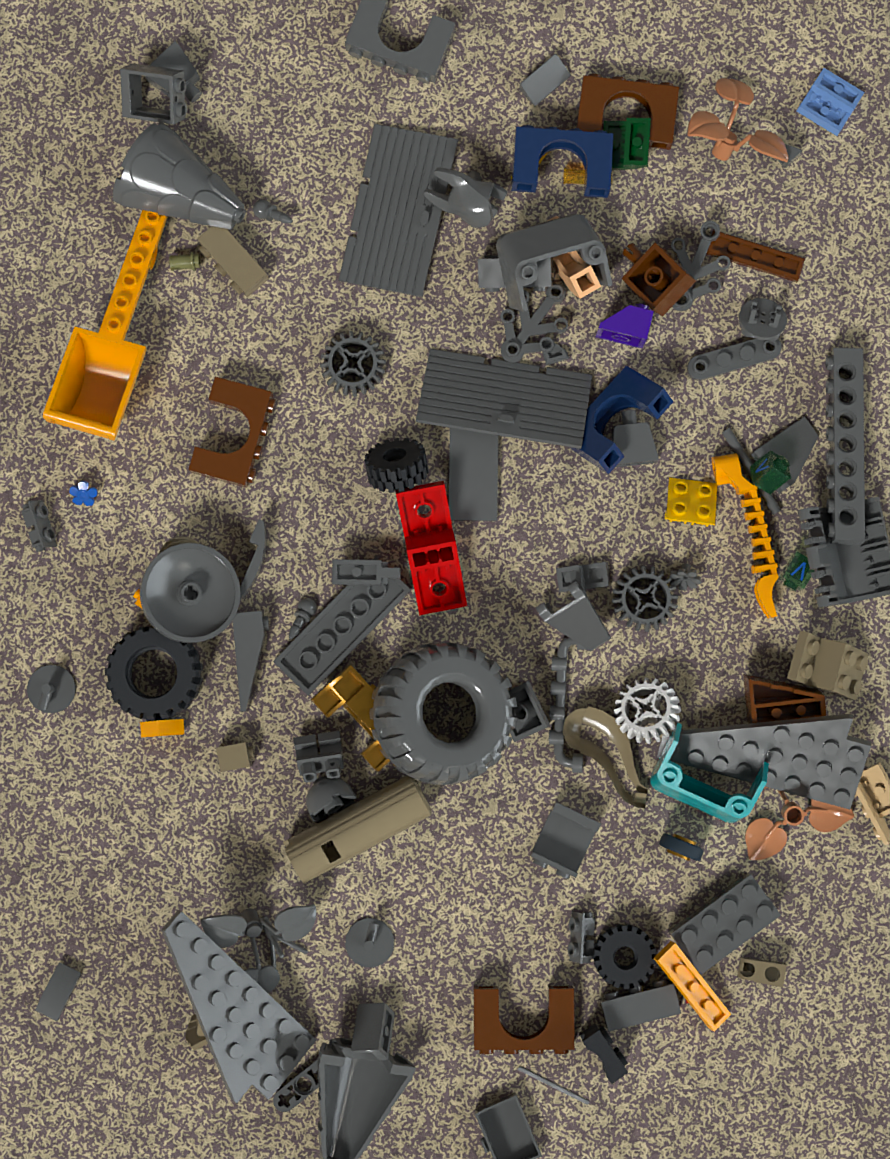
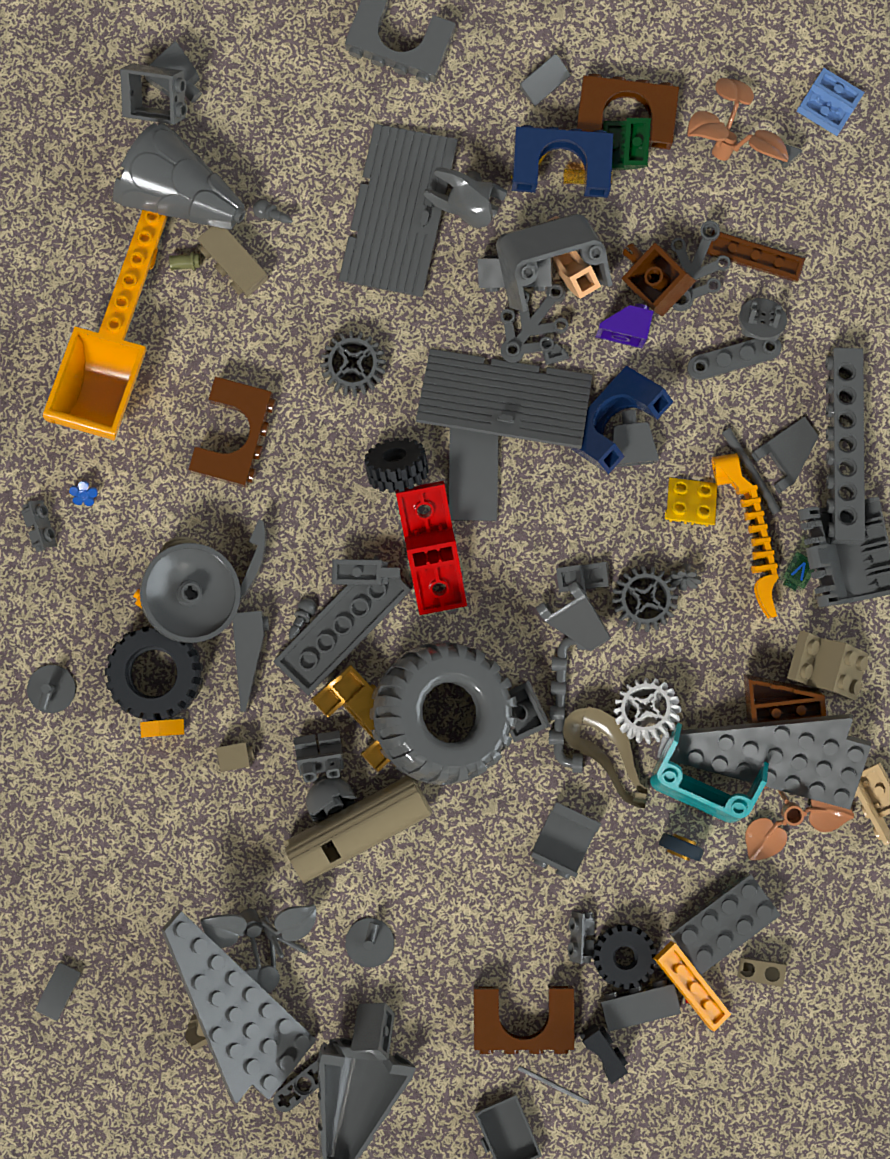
clear green brick [750,450,791,494] -> none

